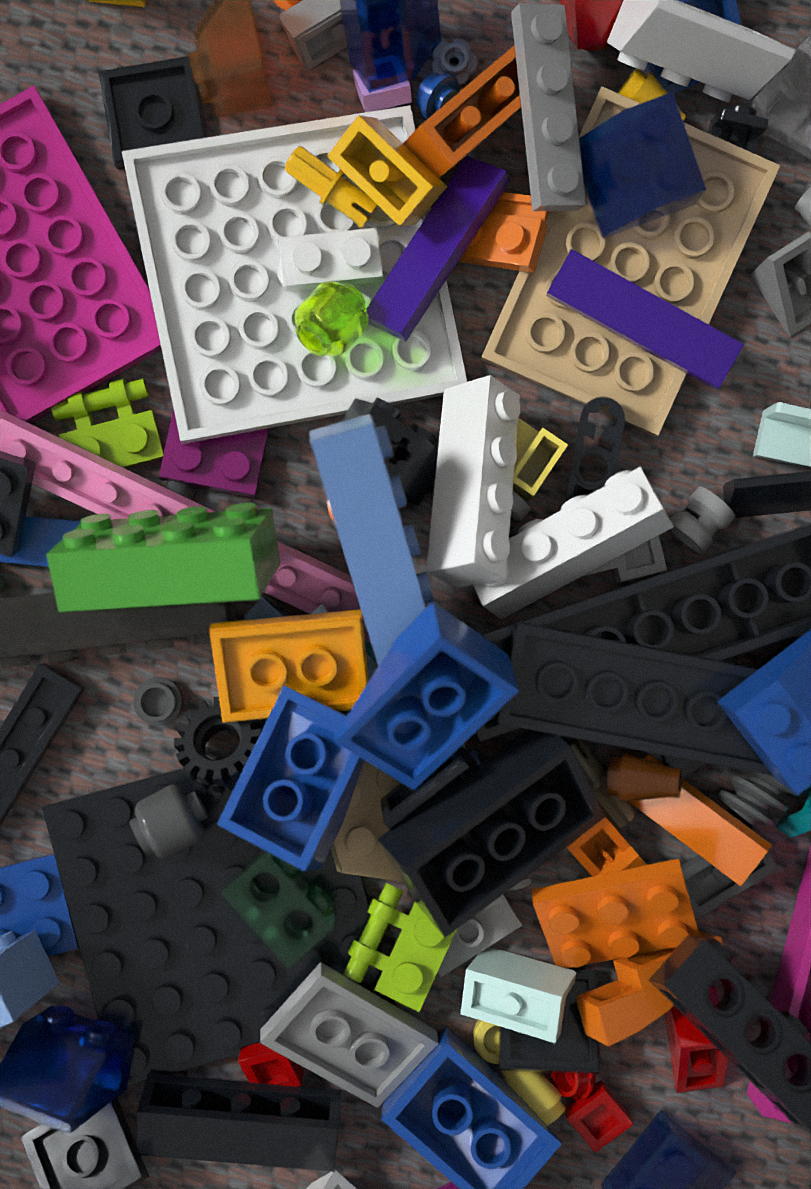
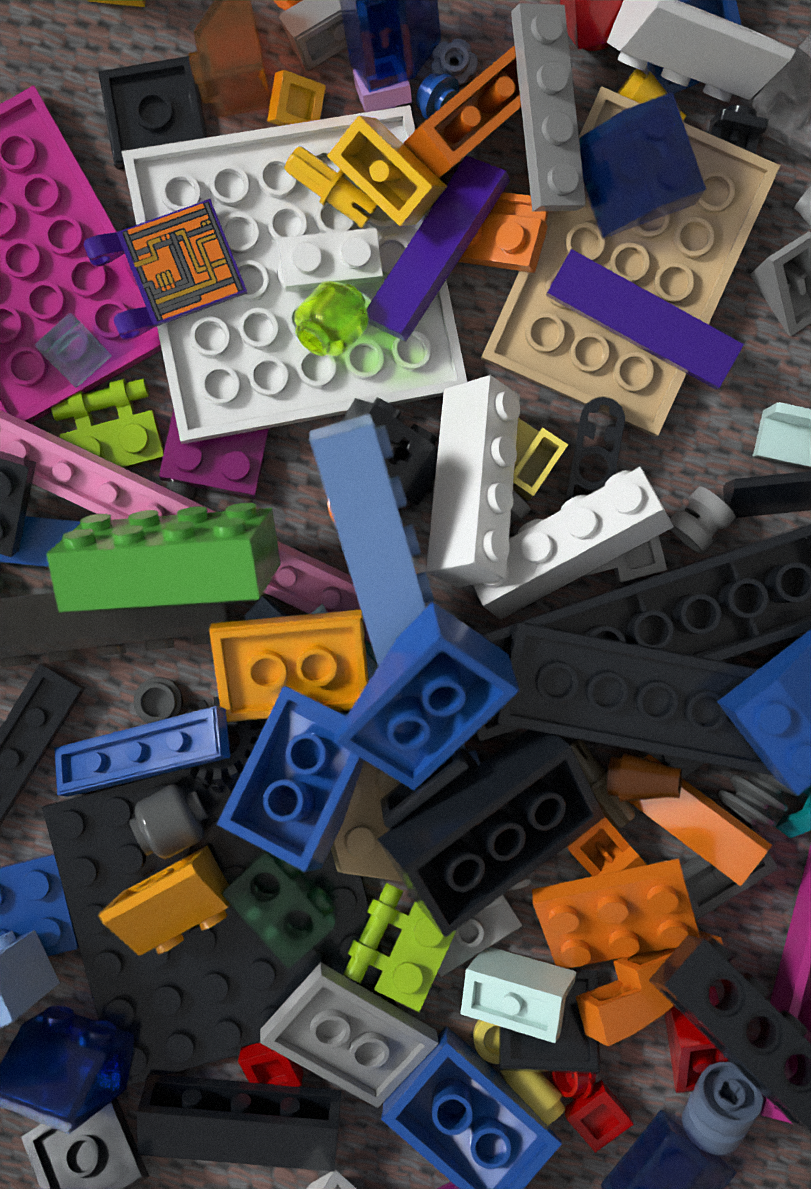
none -> clear light blue slope [35,313,112,388]
none -> blue tile [54,706,230,797]
none -> flag [84,199,247,340]
none -> light orange slope [99,845,235,956]
none -> yellow plate [267,70,326,126]
none -> sand blue wheel [682,1062,763,1155]

